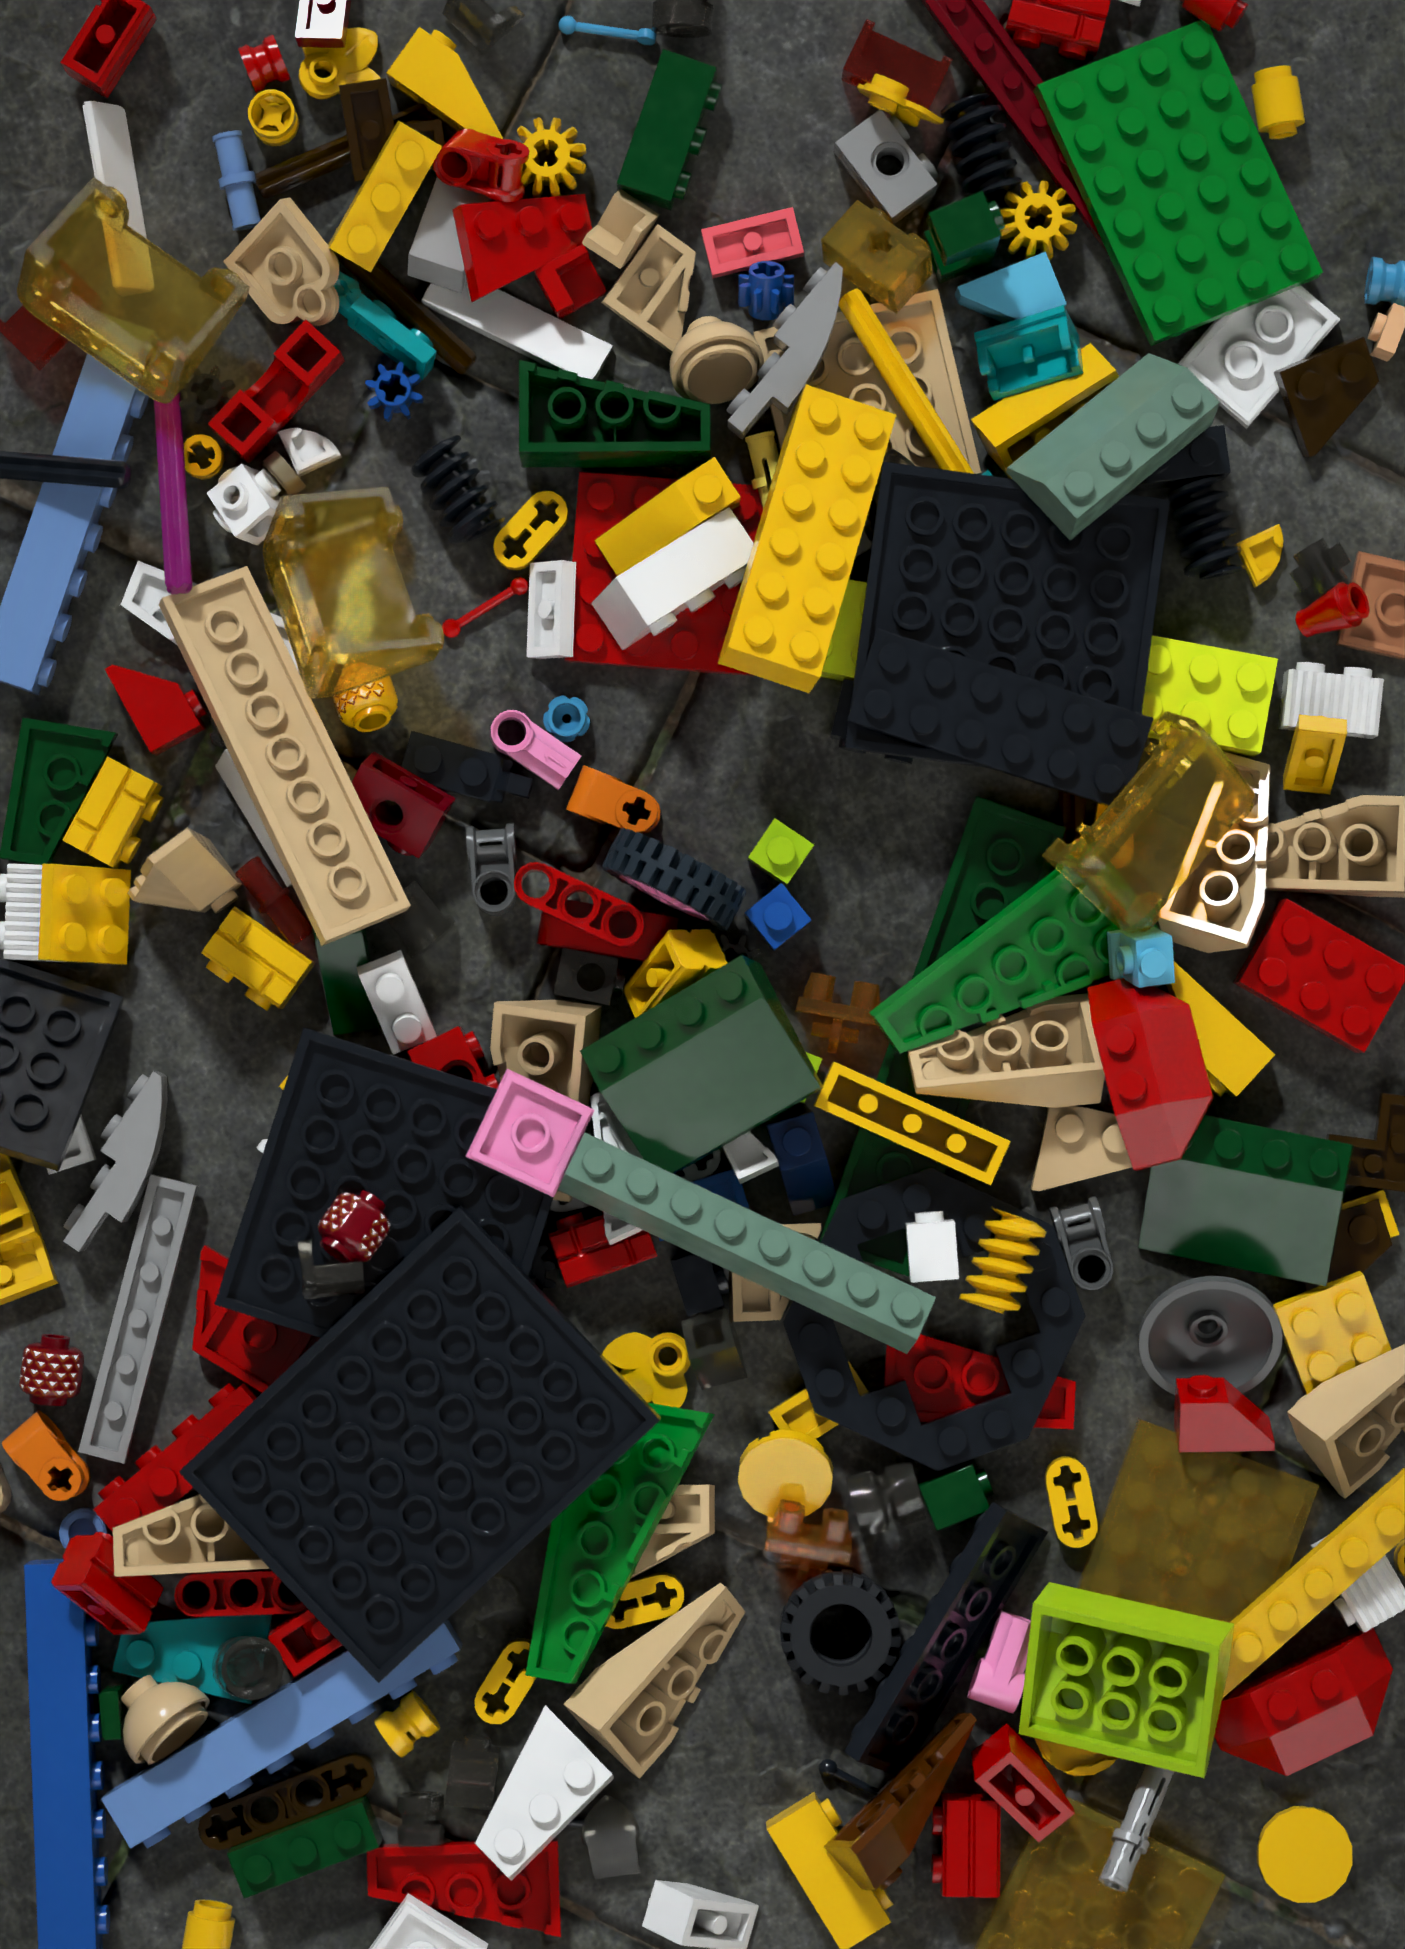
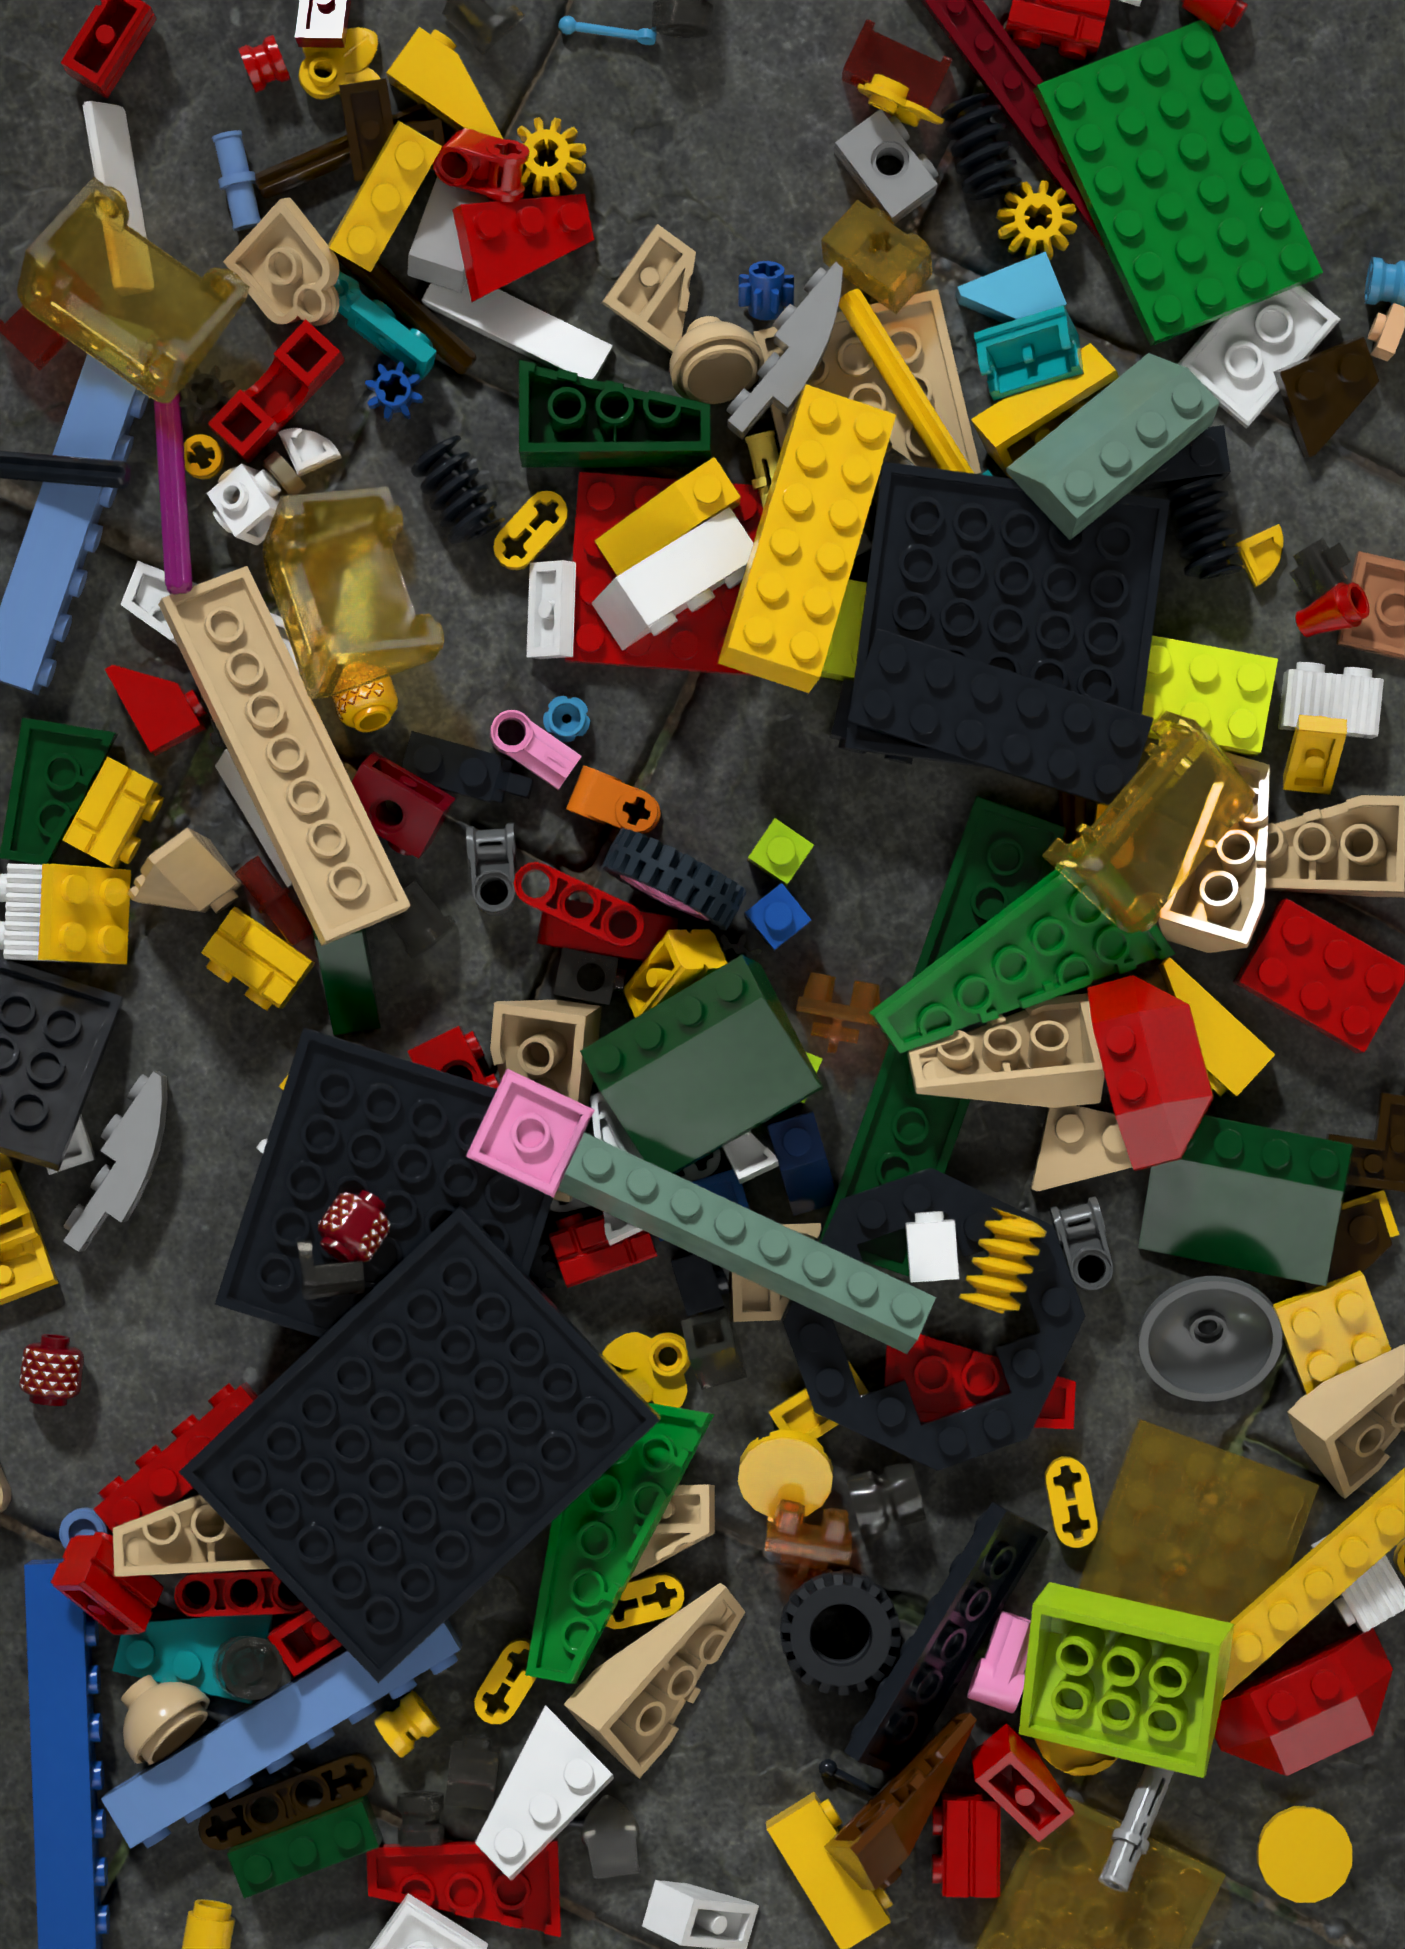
orange piece [2,1410,91,1501] -> none
light grey plate [78,1174,198,1464] -> none
dark green tile [99,1685,126,1740] -> none
red wing [192,1245,320,1393] -> none
yellow wheel [248,89,299,146] -> none
white plate [357,950,437,1055] -> none
red hinge [442,577,529,638] -> none
red panel [534,244,606,319] -> none
tan panel [582,189,660,269] -> none
dark green brick [617,49,723,211] -> none
coral plate [701,207,804,279] -> none
yellow brick [813,1062,1011,1185] -> none
dark green brick [917,1461,994,1531] -> none
dark green arch [922,191,1005,284] -> none
medium azure brick [1107,925,1175,988] -> none
red slope [1174,1375,1275,1453] -> none
yellow brick [1251,65,1305,140] -> none

